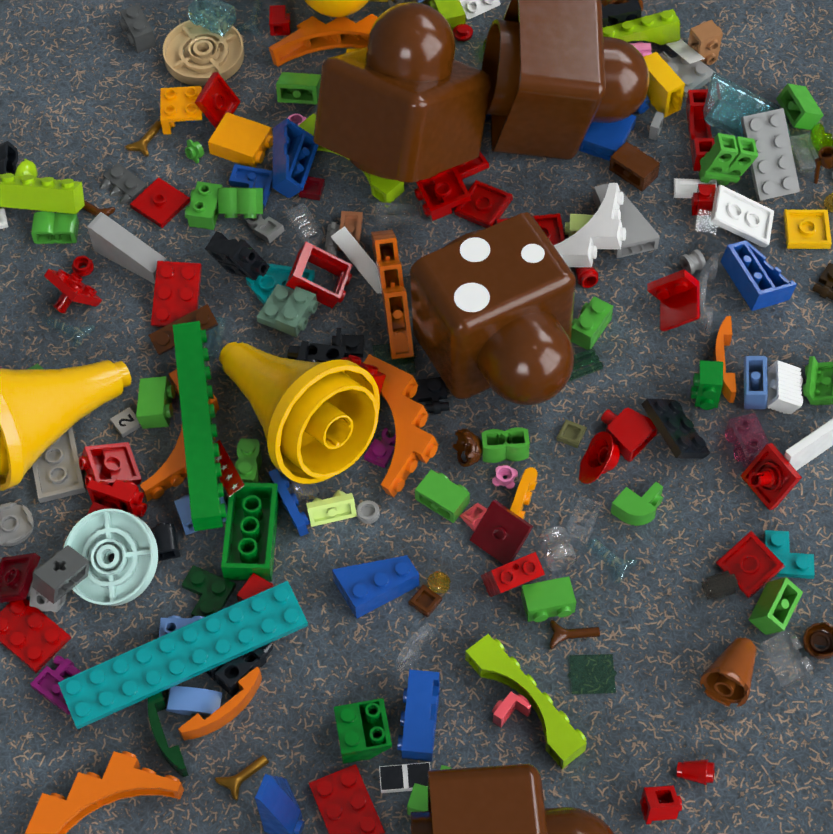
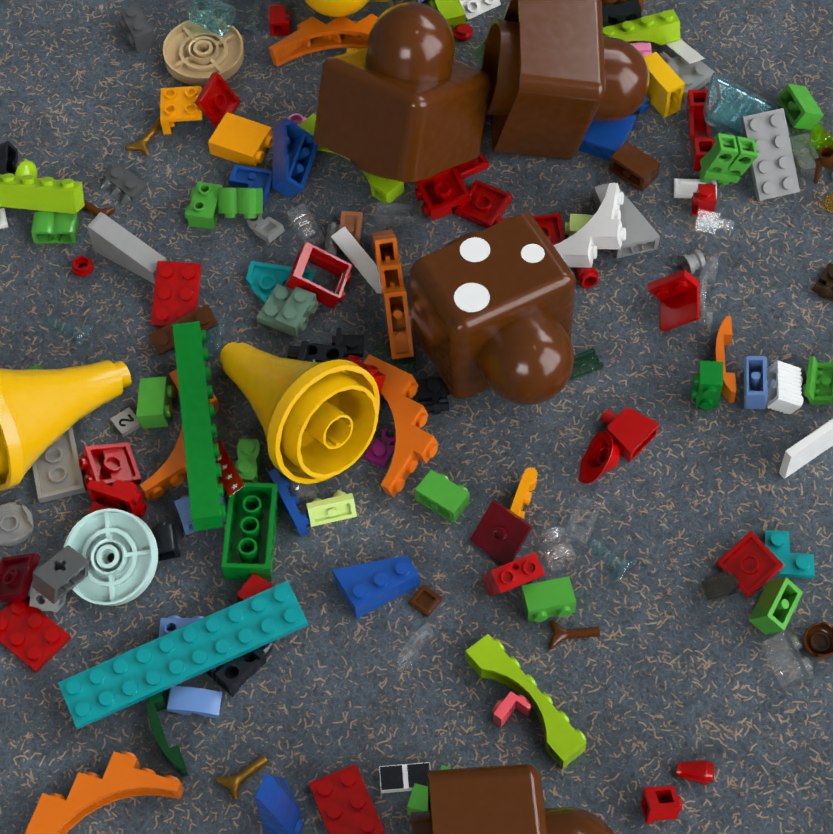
magenta plate [30,655,83,715] -> none
red plate [44,269,102,314] -> none
red plate [130,177,190,228] -> none
orange slope [178,667,262,740] -> none
dark green plate [182,565,236,617] -> none
bright green plate [185,139,204,164] -> none
black hips [205,231,270,281] -> none
bright green brick [276,72,321,105] -> none
dark red plate [299,176,325,201] -> none
green slope [334,698,392,764] -> none
light grey tile [356,500,380,524] -> none
blue wedge [397,669,440,761] -> none
clear yellow plate [427,571,451,593] -> none
reddish brown hair [453,428,482,467] -> none
coral slope [460,503,487,531] -> none
bright green brick [481,427,530,463] -> none
bright pink plate [492,465,518,489] -> none
olive tile [557,420,587,448] -> none
clear green piece [568,654,617,694] -> none
bright green brick [571,296,613,351] -> none
bright green brick [610,482,663,526] -> none
black plate [641,399,710,459] -> none
light grey tile [649,111,664,140] -> none
medium nougat brick [688,20,723,65] -> none
dark orange cone [700,638,757,707] -> none
white tile [710,185,774,247] -> none
blue wedge [720,240,797,311] -> none
clear pink brick [725,412,770,468] -> none
red plate [741,443,802,510] -> none
yellow plate [783,209,832,249] -> none

